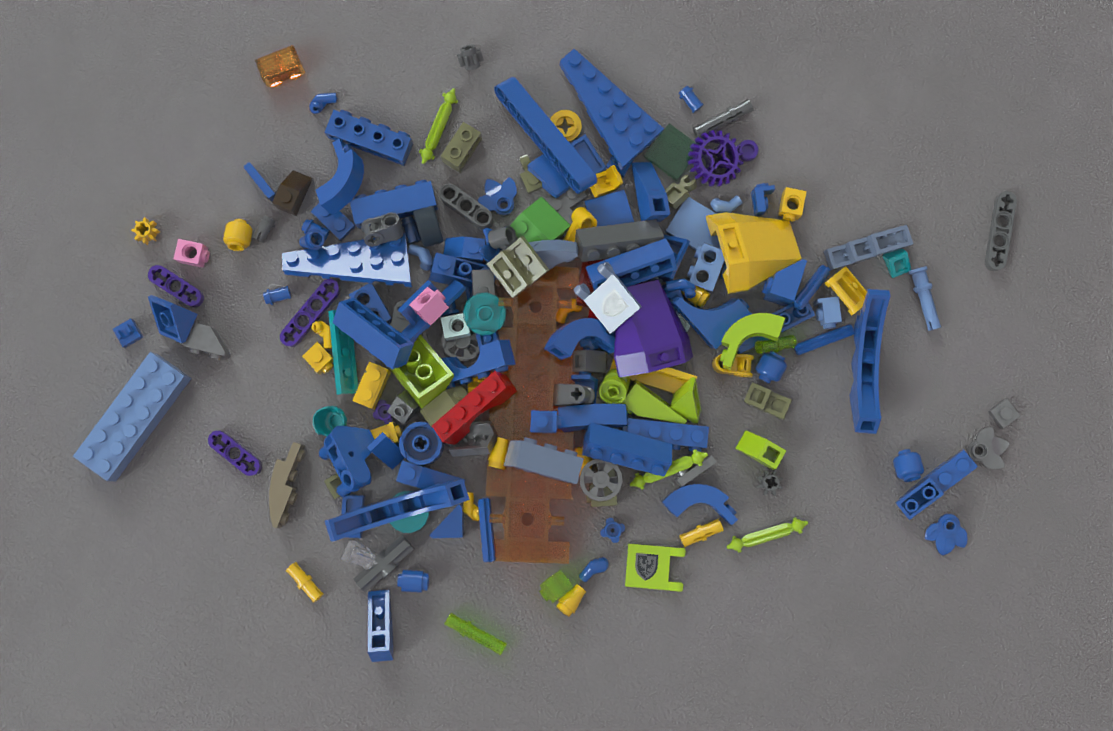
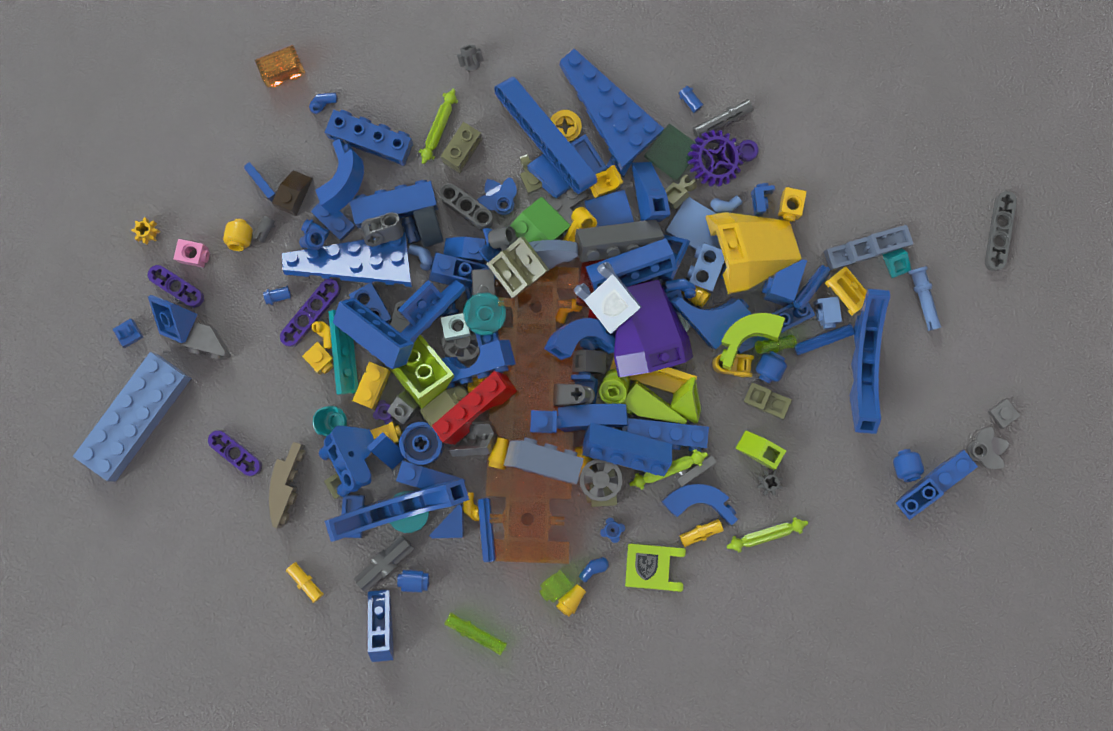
clear piece [341,539,375,570] -> none
bright pink brick [409,287,449,325] -> none
blue plate [925,514,968,555] -> none

